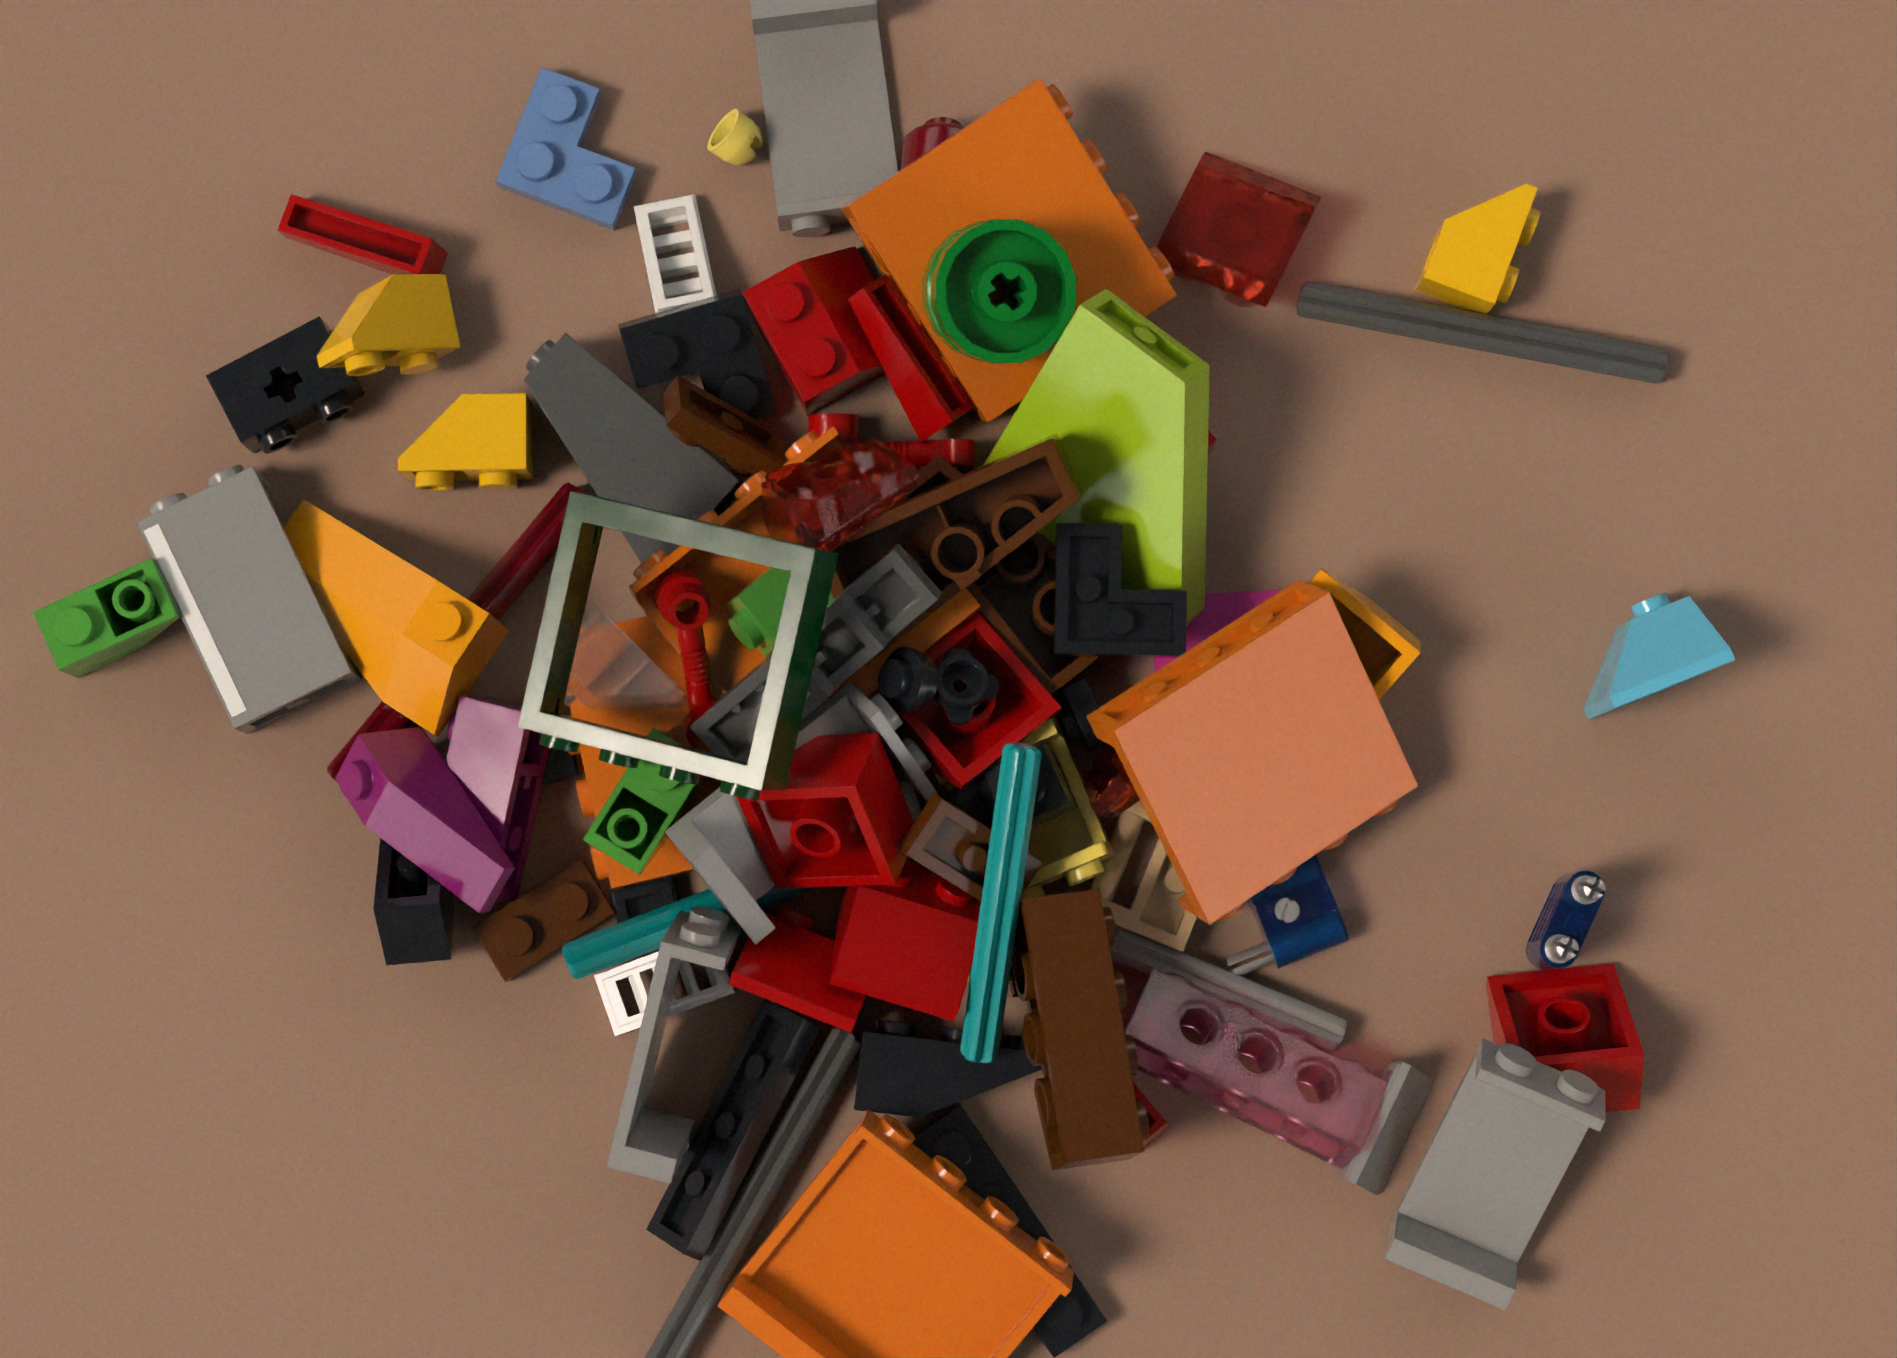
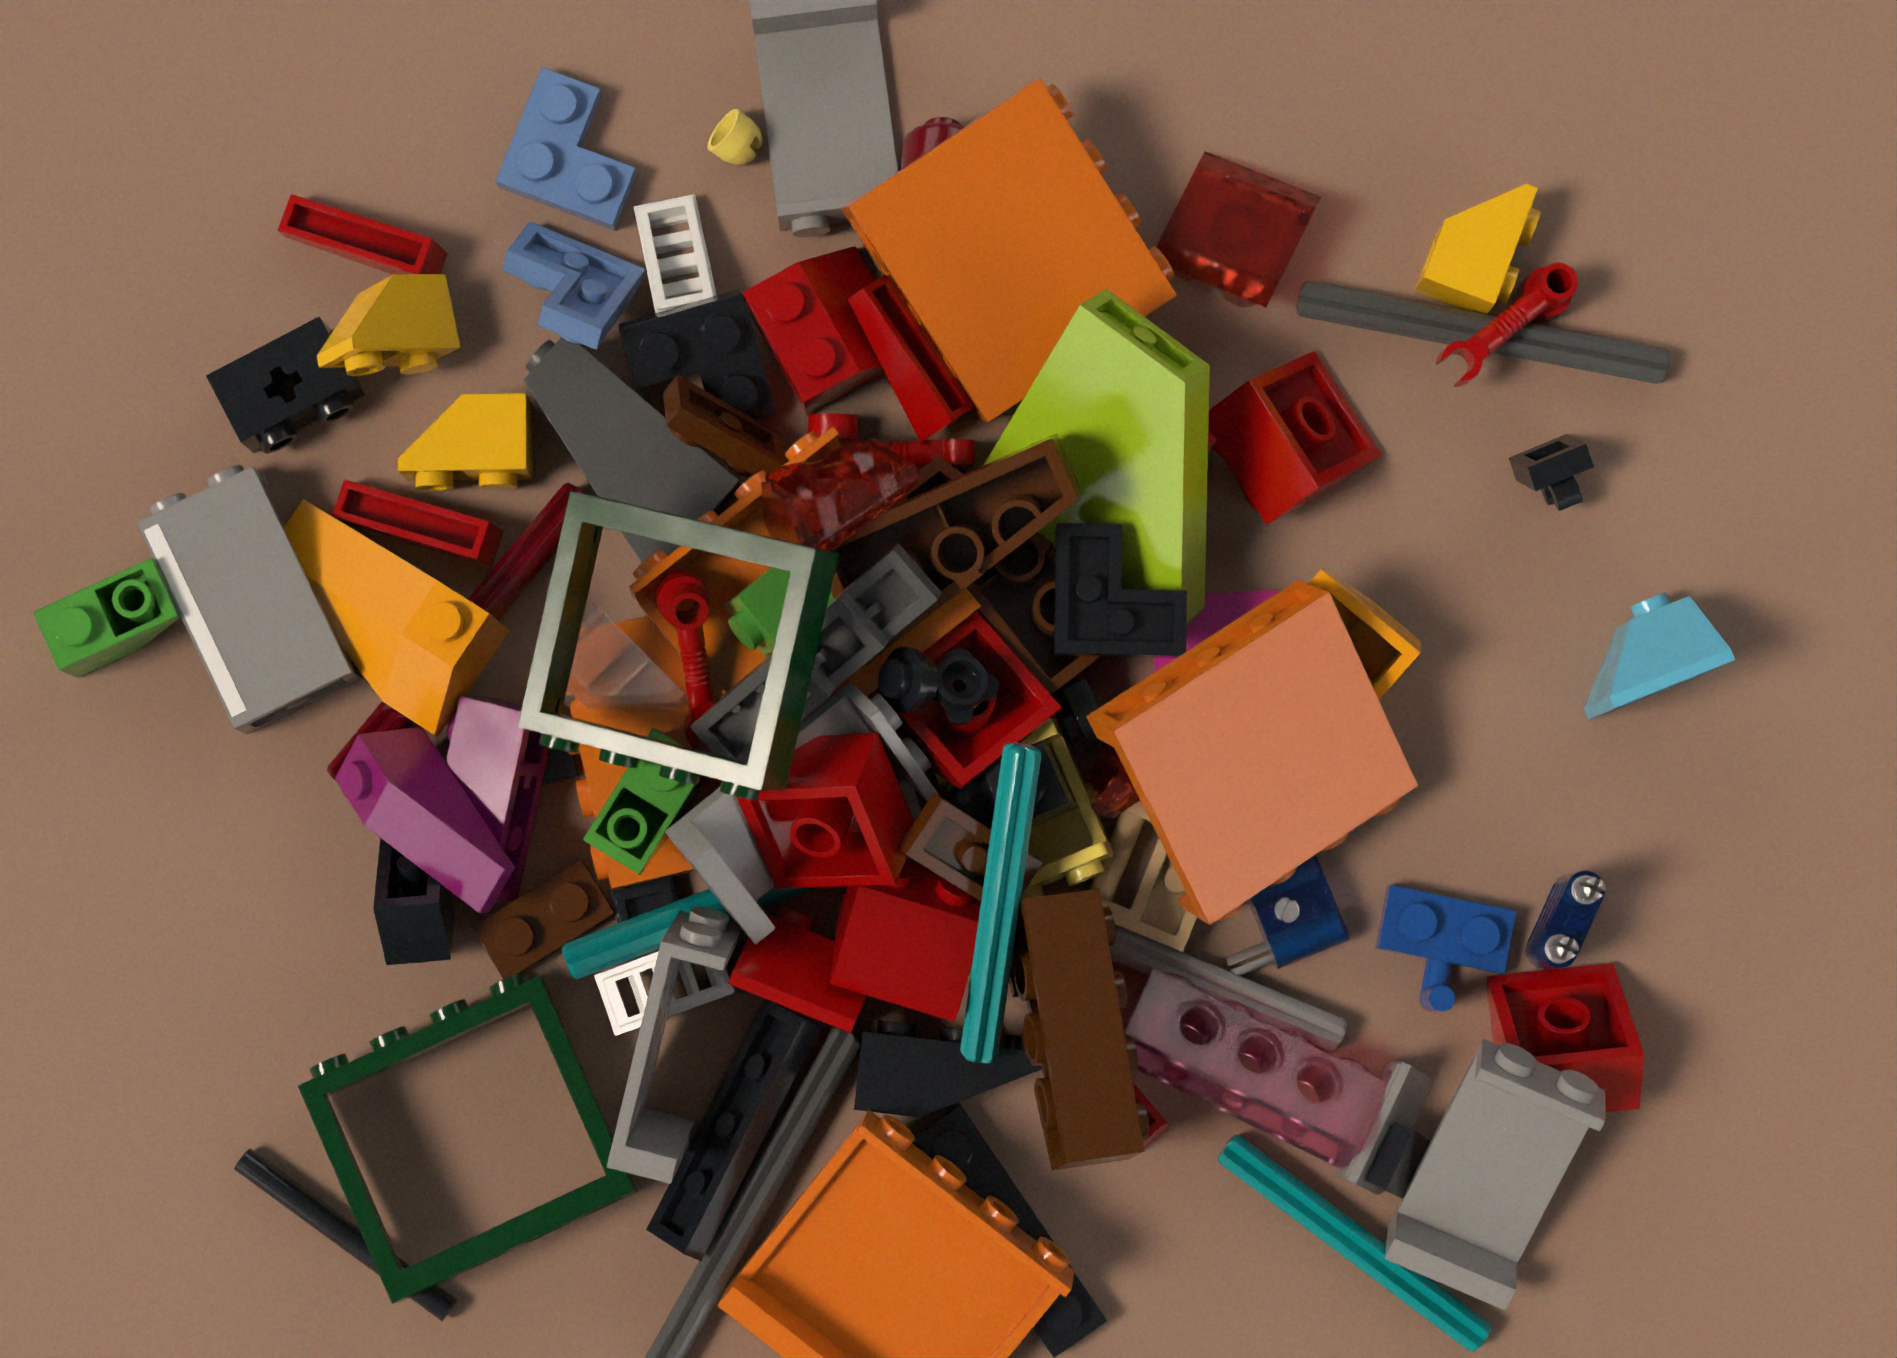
green wheel [922,220,1076,363] -> none
none -> black bar [234,1149,458,1322]
none -> dark green window [298,972,638,1304]
none -> red piece [332,479,504,569]
none -> medium blue plate [502,222,645,350]
none -> red slope [1208,351,1383,525]
none -> teal axle [1217,1135,1492,1352]
none -> black tile [1367,1122,1431,1199]
none -> blue plate [1375,885,1516,1012]
none -> red brick [1436,263,1578,387]
none -> black tile [1509,434,1594,511]

